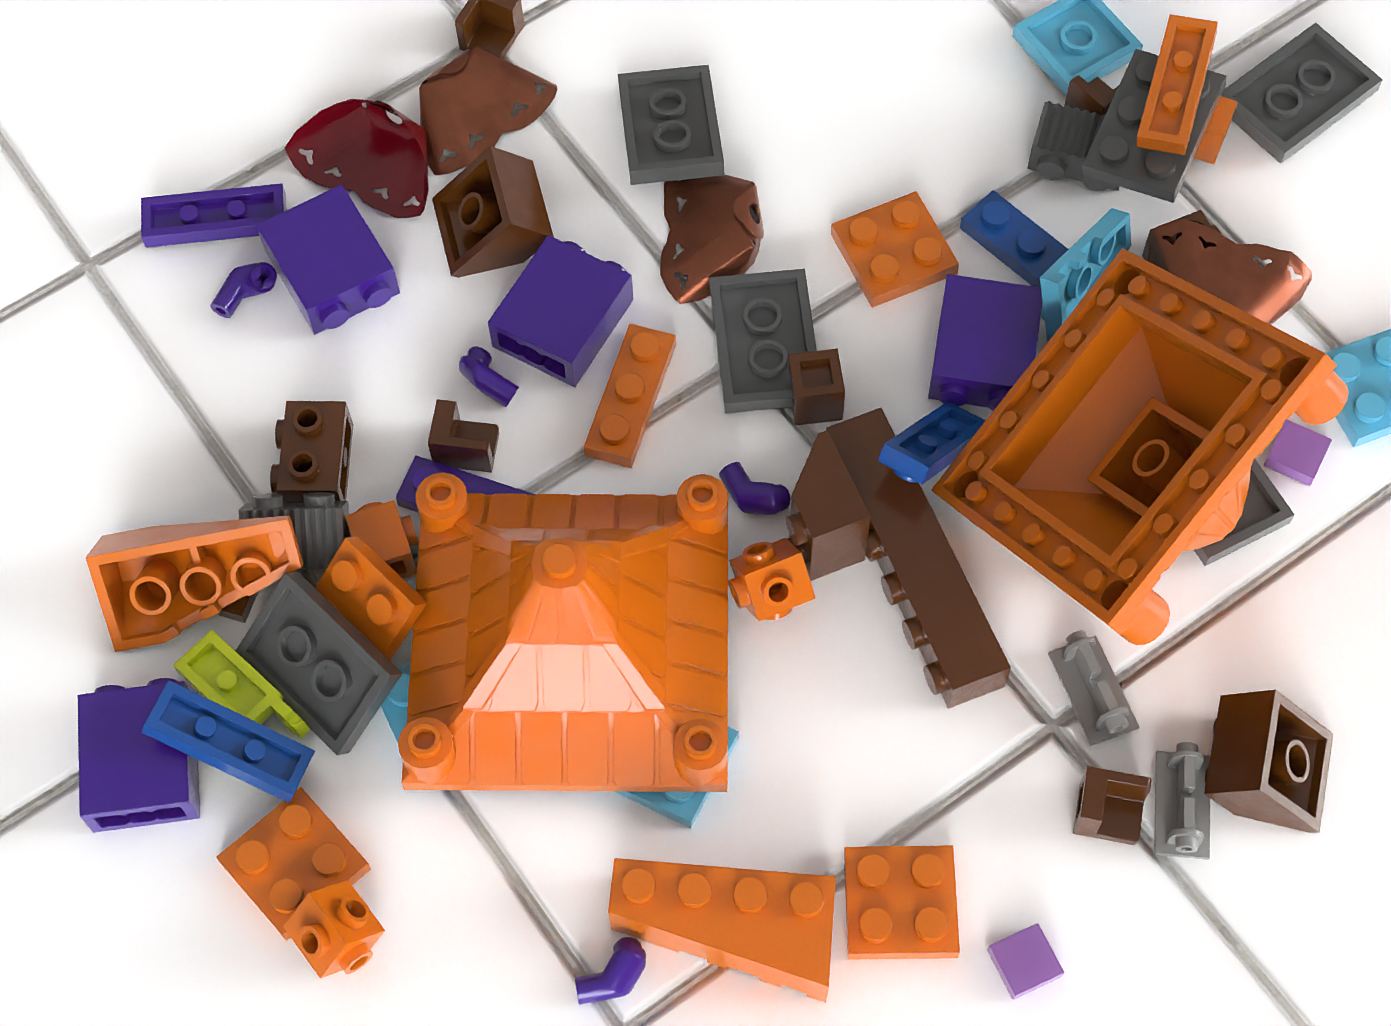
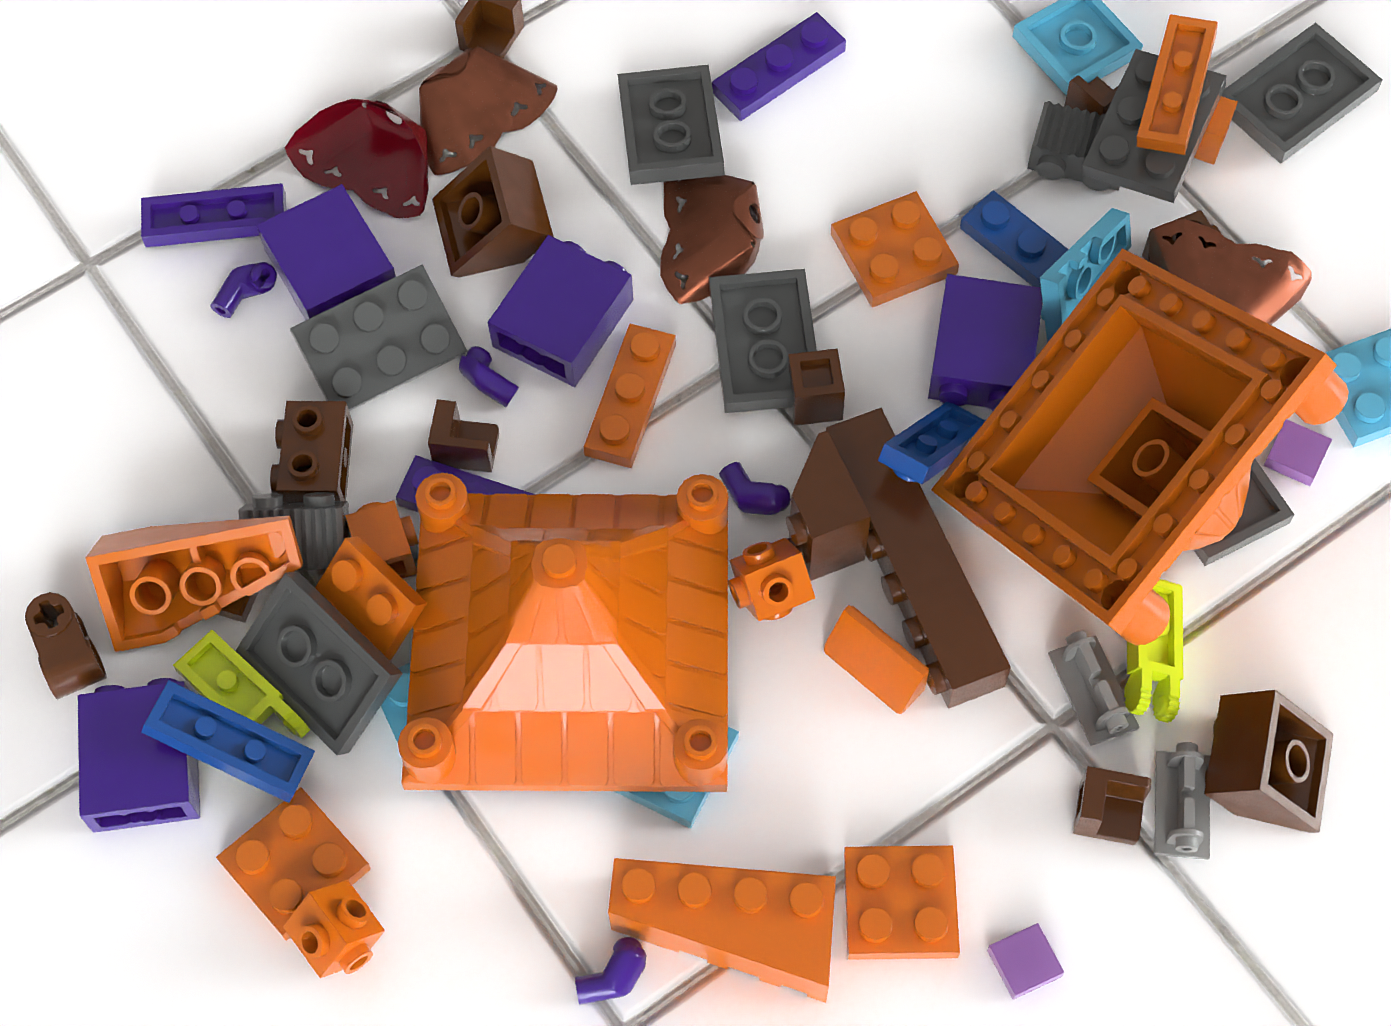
none -> reddish brown piece [25,592,107,700]
none -> dark grey plate [290,264,468,411]
none -> dark purple plate [712,12,846,122]
none -> orange slope [824,605,929,714]
none -> neon yellow hinge [1124,579,1184,723]

